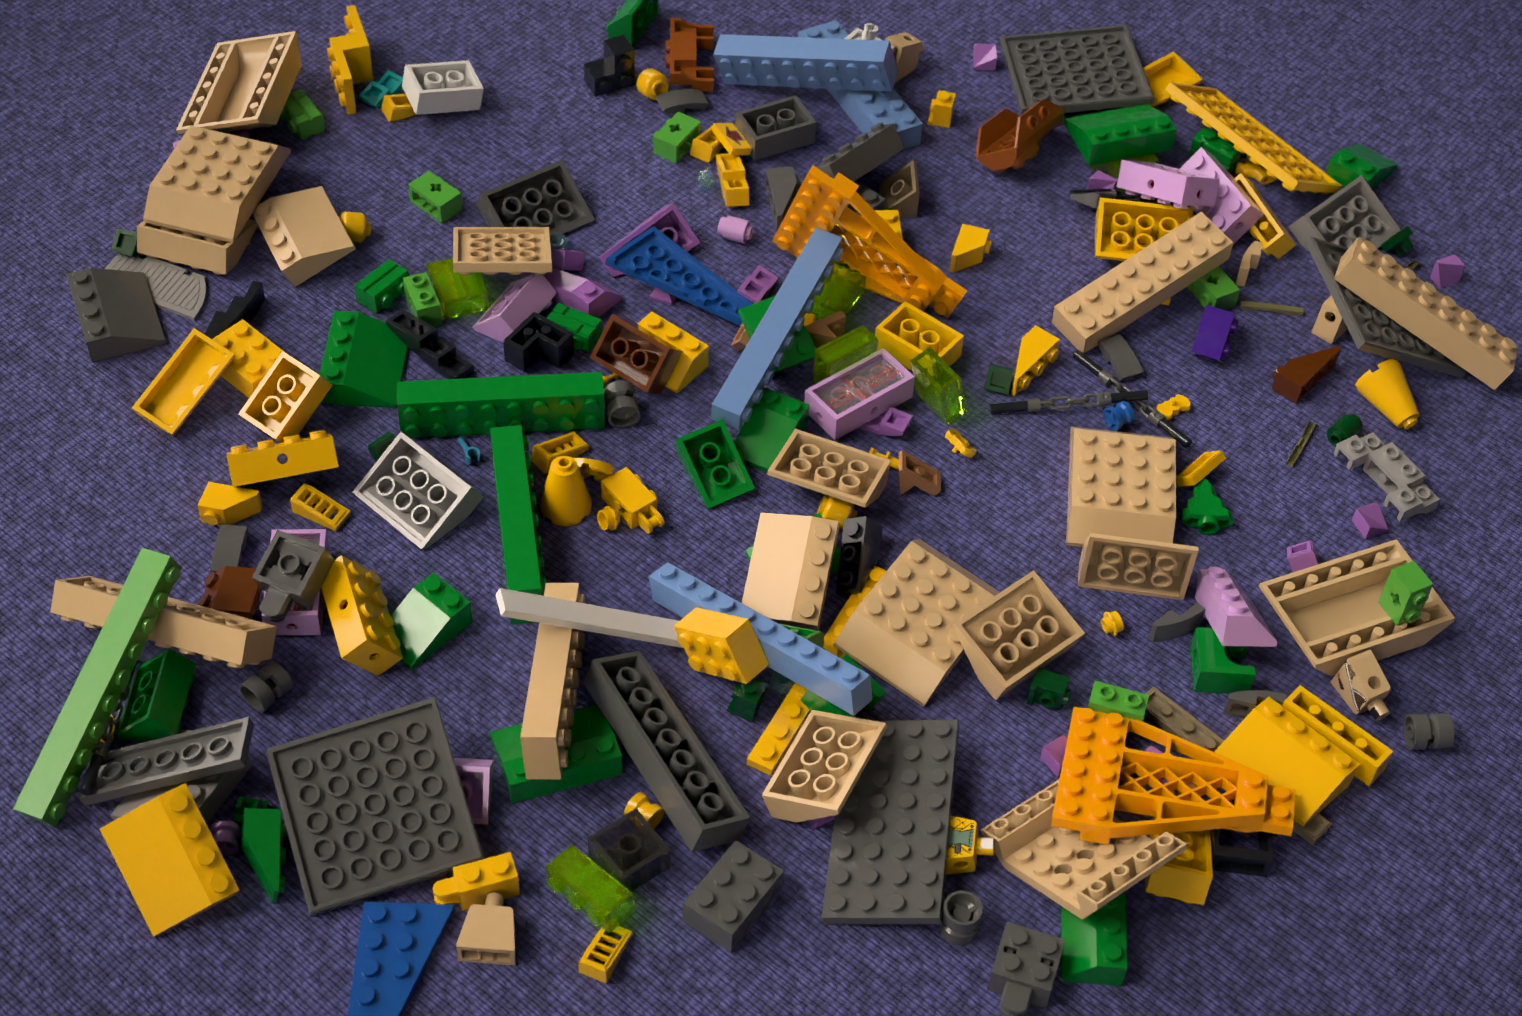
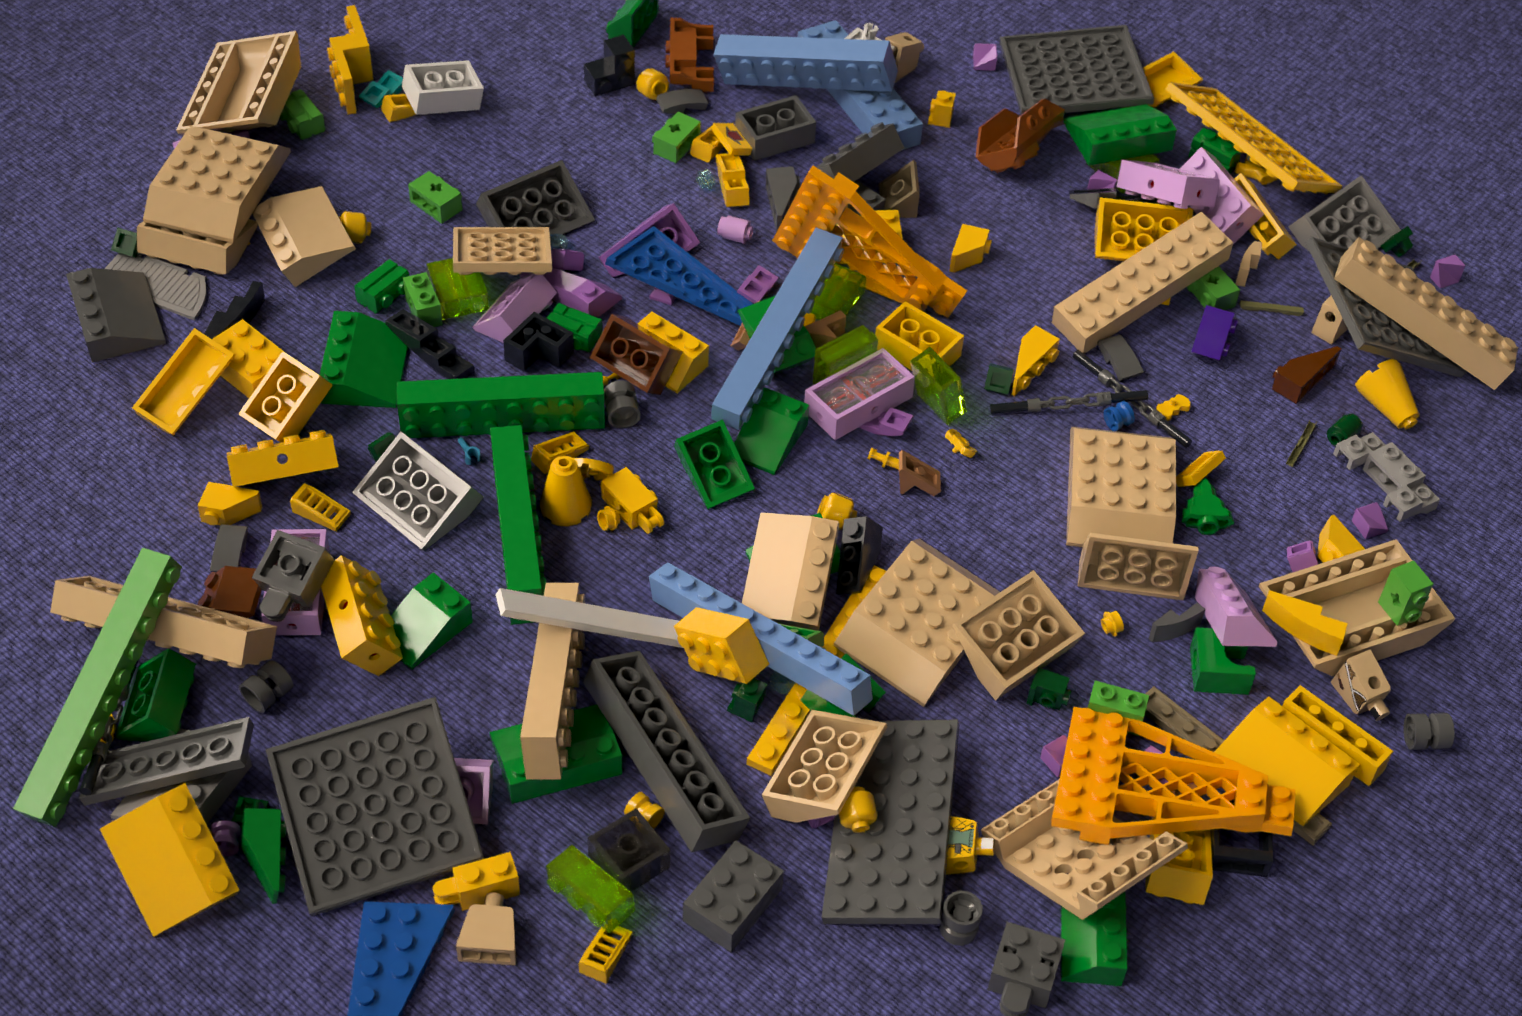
tan slope [767,429,891,507] -> none
dark grey slope [1223,690,1287,719] -> none
green slope [1326,144,1398,190] -> none
none -> yellow head [839,787,877,833]
none -> yellow slope [1262,590,1348,656]
none -> yellow slope [1317,515,1365,563]

